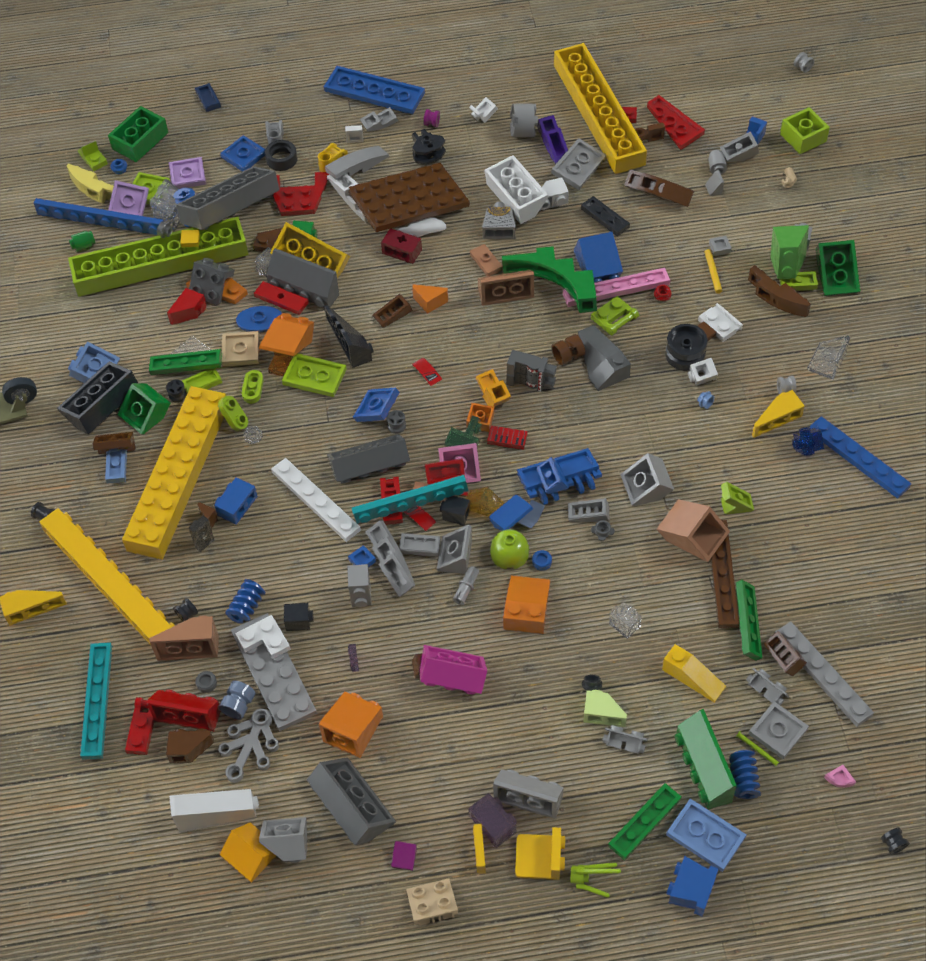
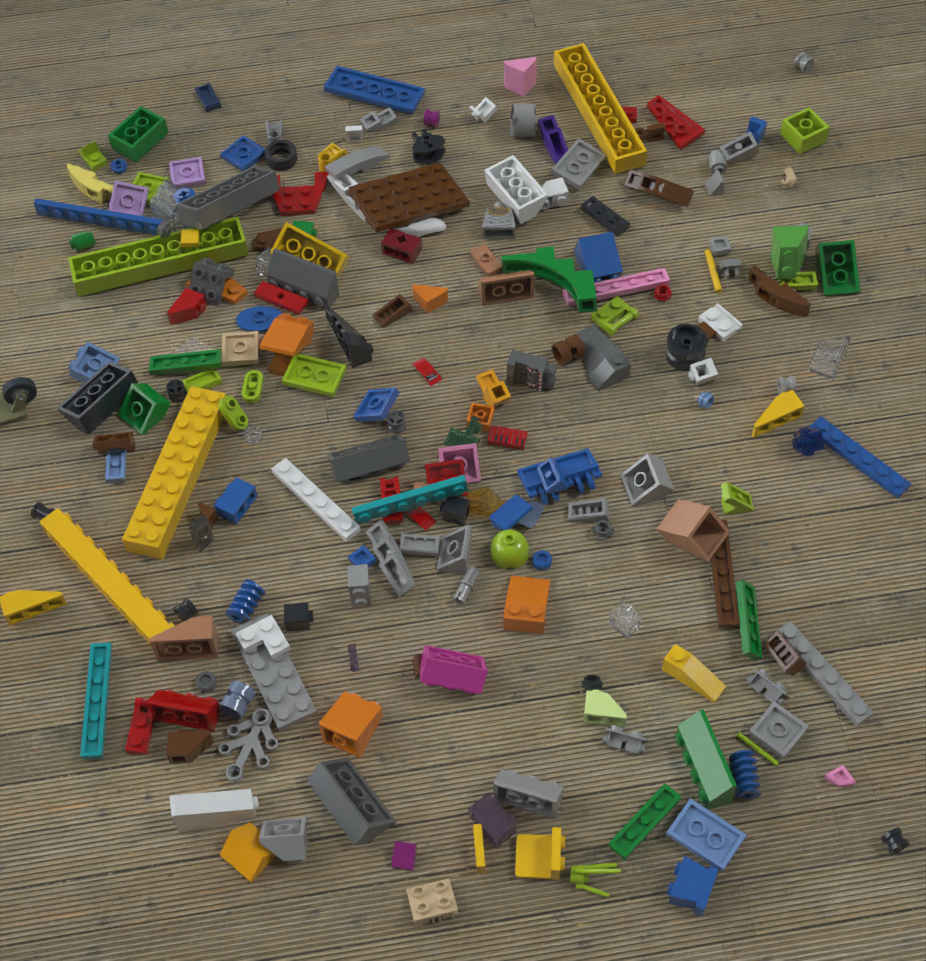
none -> bright pink slope [504,57,537,97]
none -> light grey tile [719,258,741,278]

